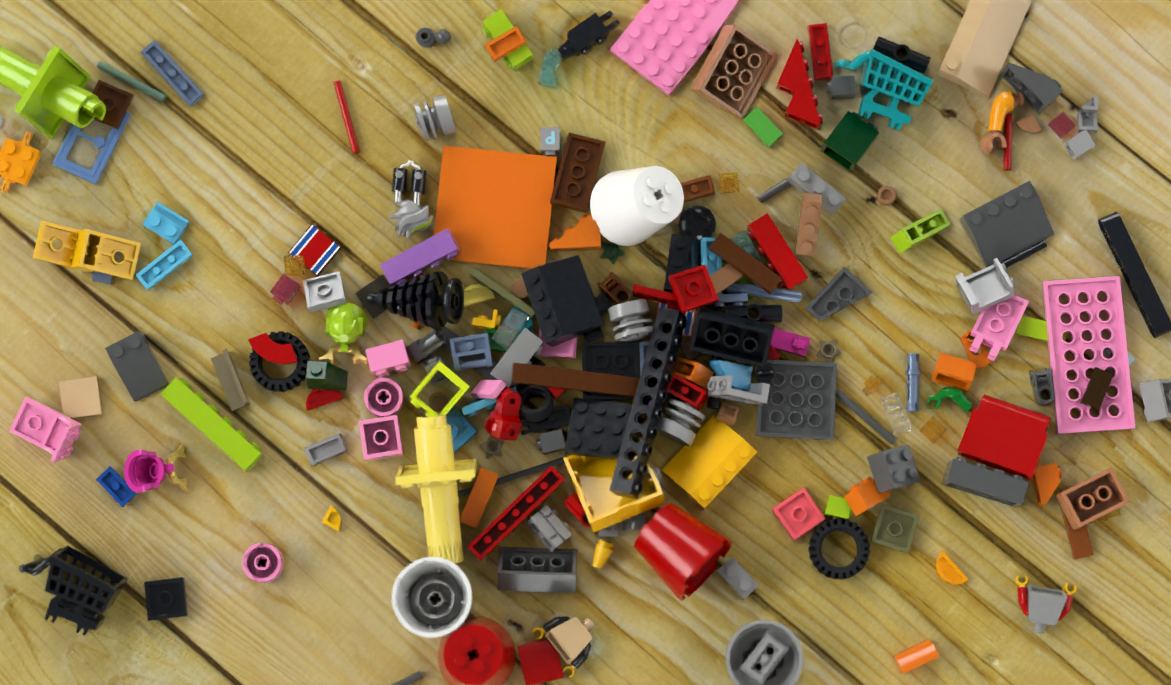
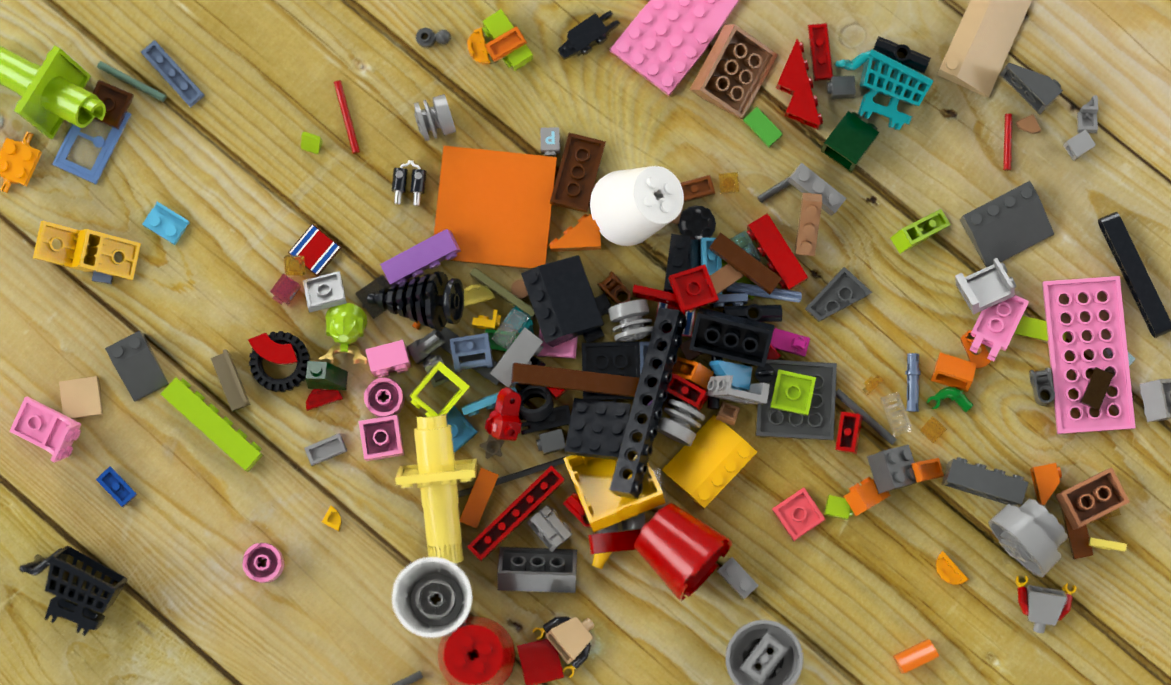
dark pink helmet [124,444,189,493] -> none
medium azure plate [136,240,193,291] -> none
black plate [144,577,188,621] -> none
light grey hair [389,199,433,241] -> none
medium nougat tile [429,392,448,412] -> none
bright pink tile [470,380,506,399] -> none
clear light blue leg [538,49,561,89] -> none
clear green plate [600,242,625,265] -> none
black tyre [808,518,870,580] -> none
dark tan plate [816,339,841,363] -> none
olive plate [870,504,919,553] -> none
medium nougat tile [876,186,896,206] -> none
red piece [958,394,1051,481] -> none
piece [980,91,1024,154] -> none
black piece [1001,240,1047,268] -> none
clear pink tile [1048,112,1076,139] -> none
none -> lime slope [301,132,323,154]
none -> light orange tile [467,27,490,64]
none -> red tile [588,530,641,554]
none -> lime plate [770,369,816,416]
none -> red brick [835,411,863,454]
none -> orange tile [912,458,944,482]
none -> light grey piece [989,498,1068,577]
none -> light yellow tile [1088,537,1127,551]

